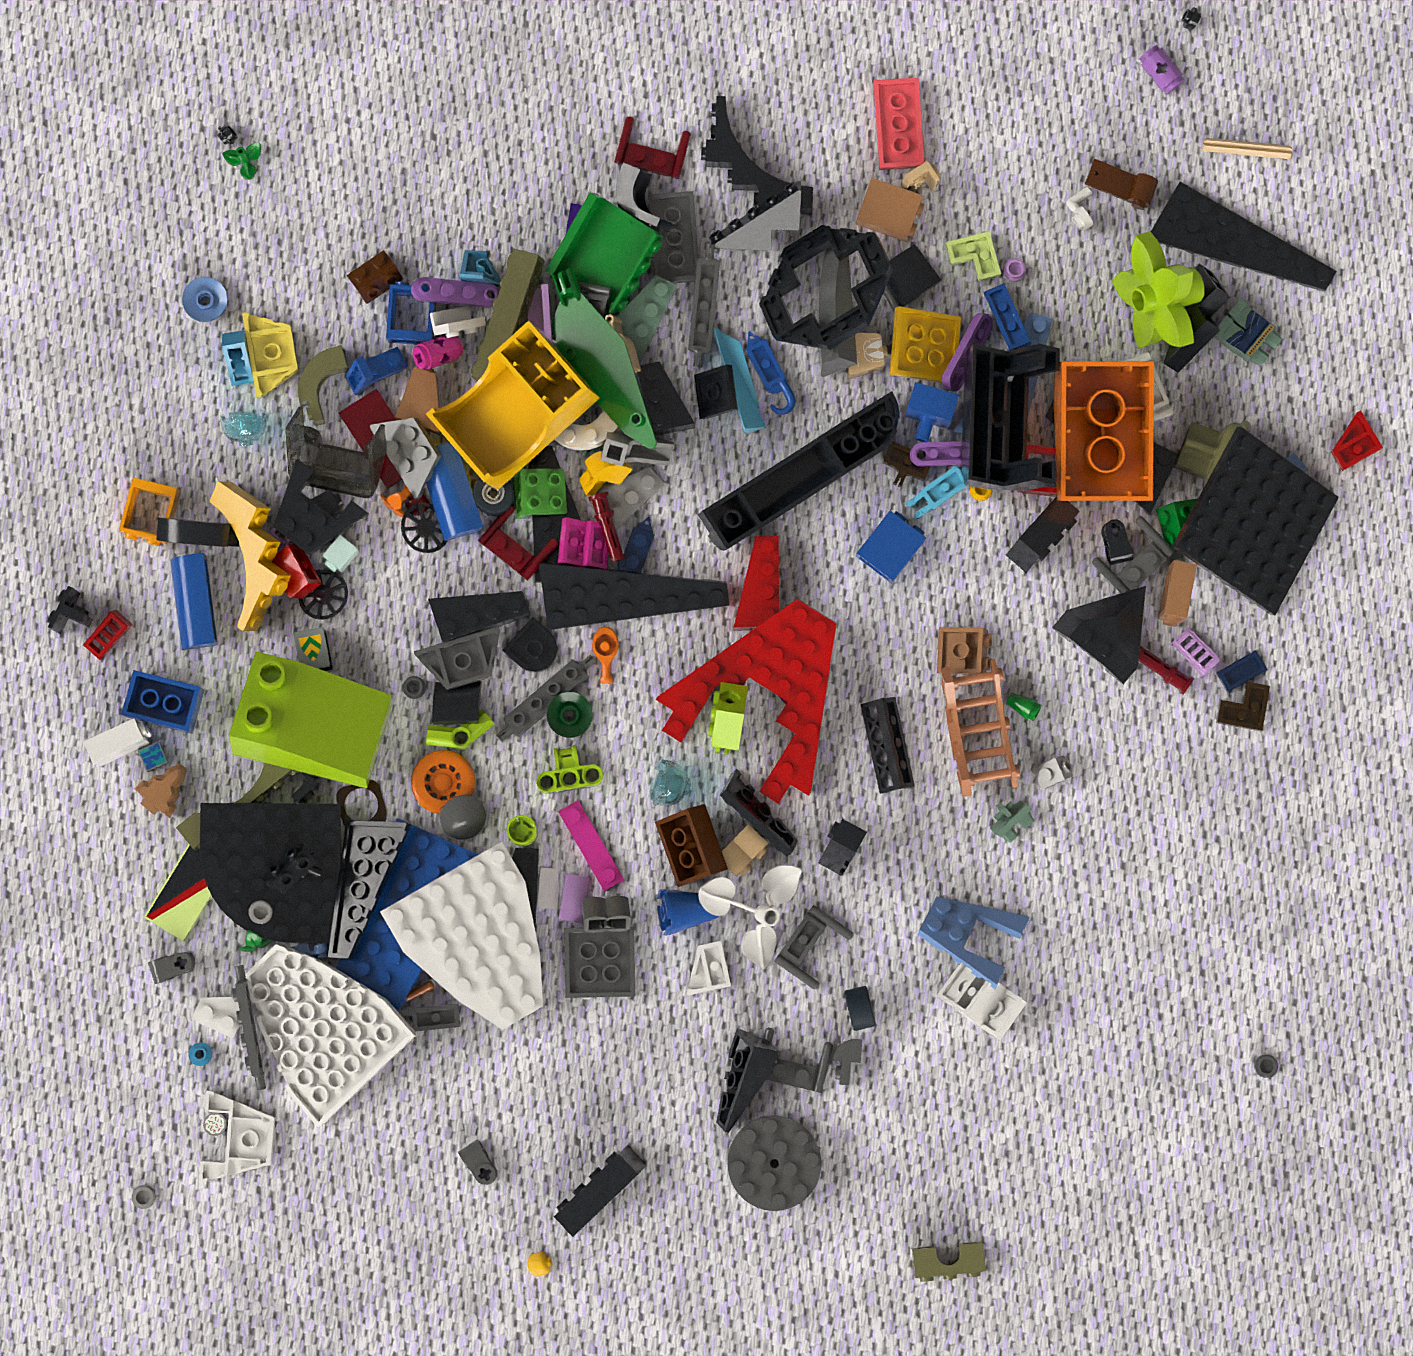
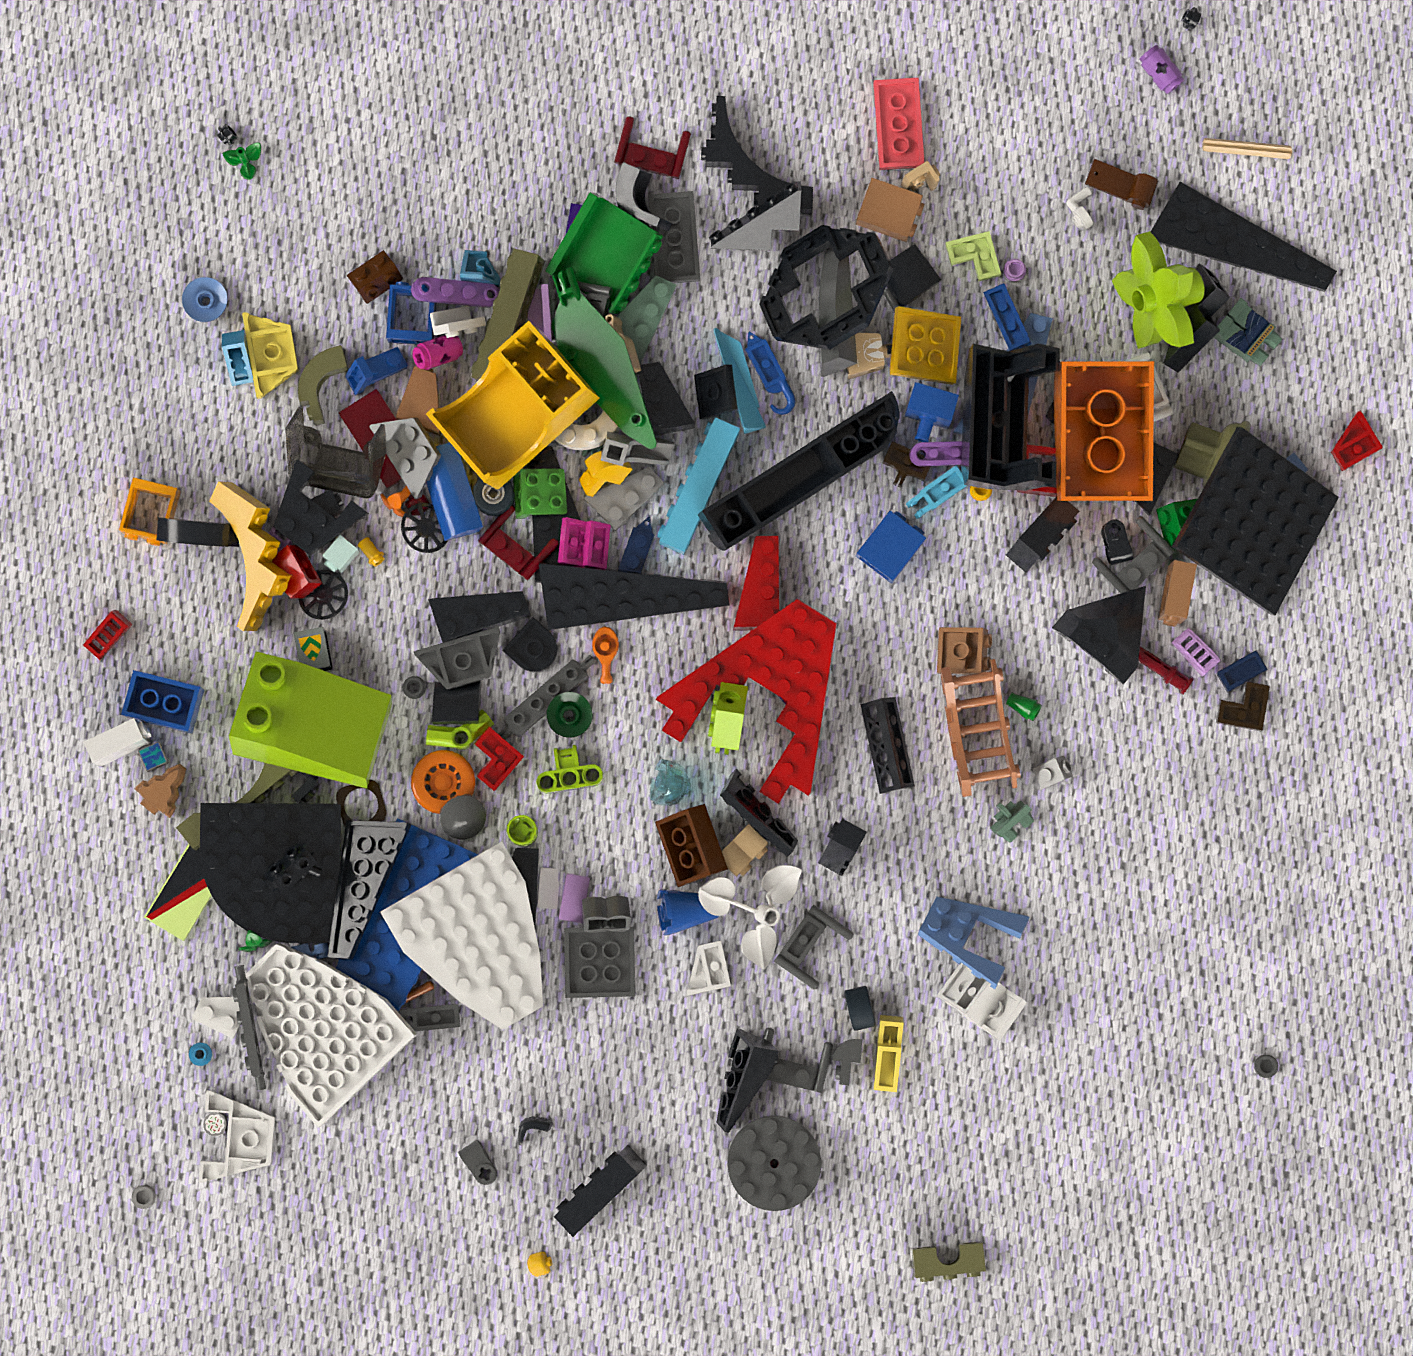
black bracket [47,586,93,635] -> none
dark grey piece [148,952,195,984] -> none
blue brick [170,553,218,651] -> none
clear light blue cylinder [220,411,267,446] -> none
light grey tile [249,900,272,924] -> none
dark pink plate [558,800,624,892] -> none
dark red pin [588,492,625,562] -> none
dark grey plate [688,244,720,367] -> none
medium lavender plate [942,313,993,391] -> none
none -> yellow pin [357,537,385,567]
none -> red plate [474,726,524,791]
none -> black hair [518,1116,553,1145]
none -> medium azure brick [657,417,740,555]
none -> light yellow slope [874,1015,904,1092]

